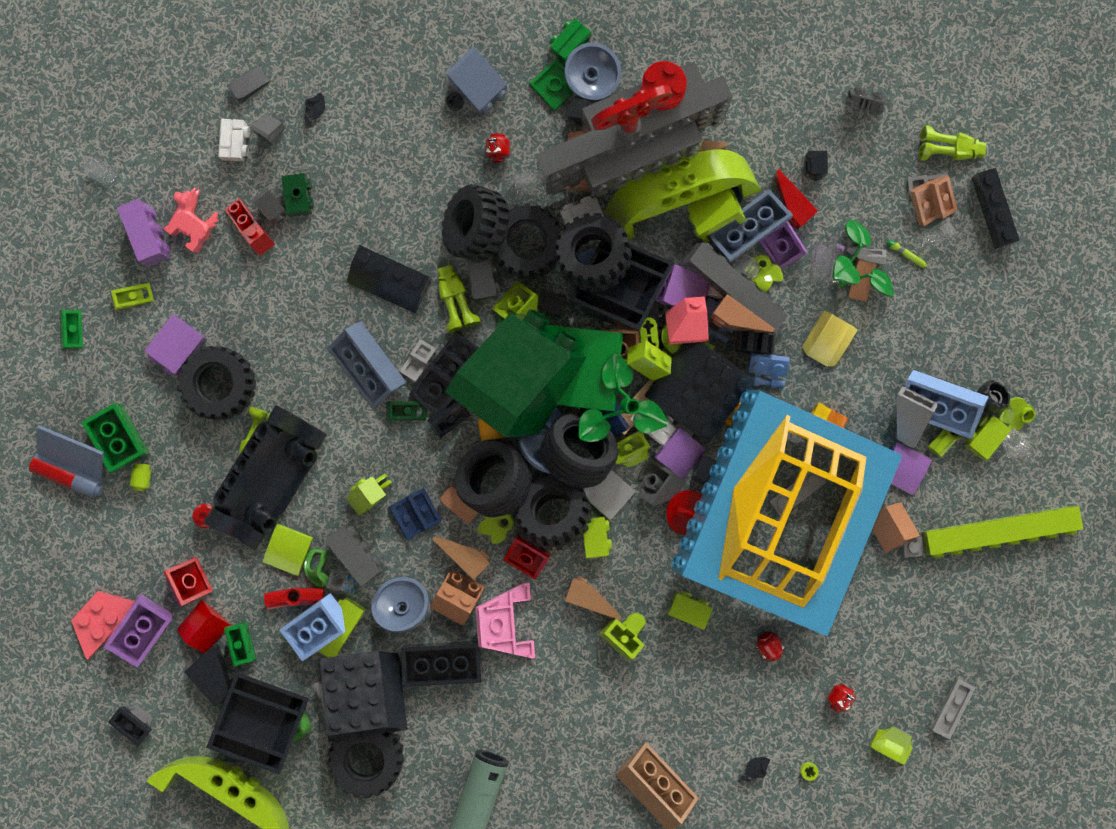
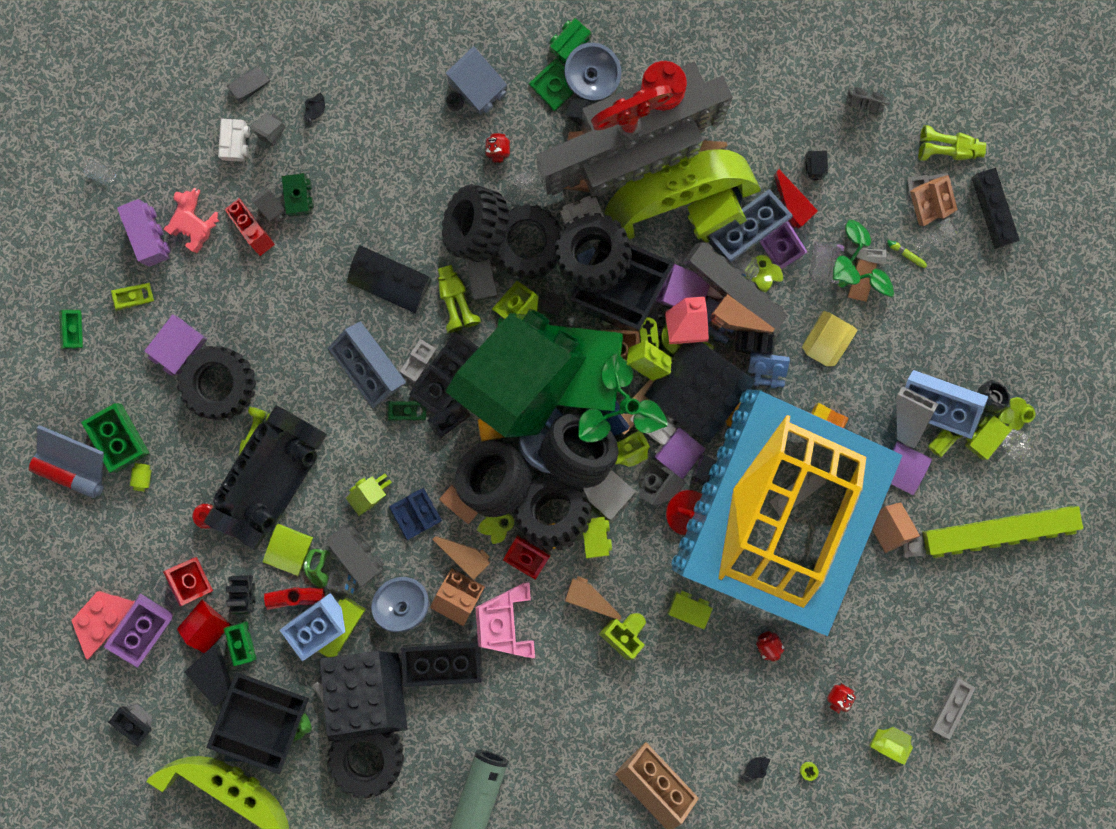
none -> black gear [226,575,256,614]

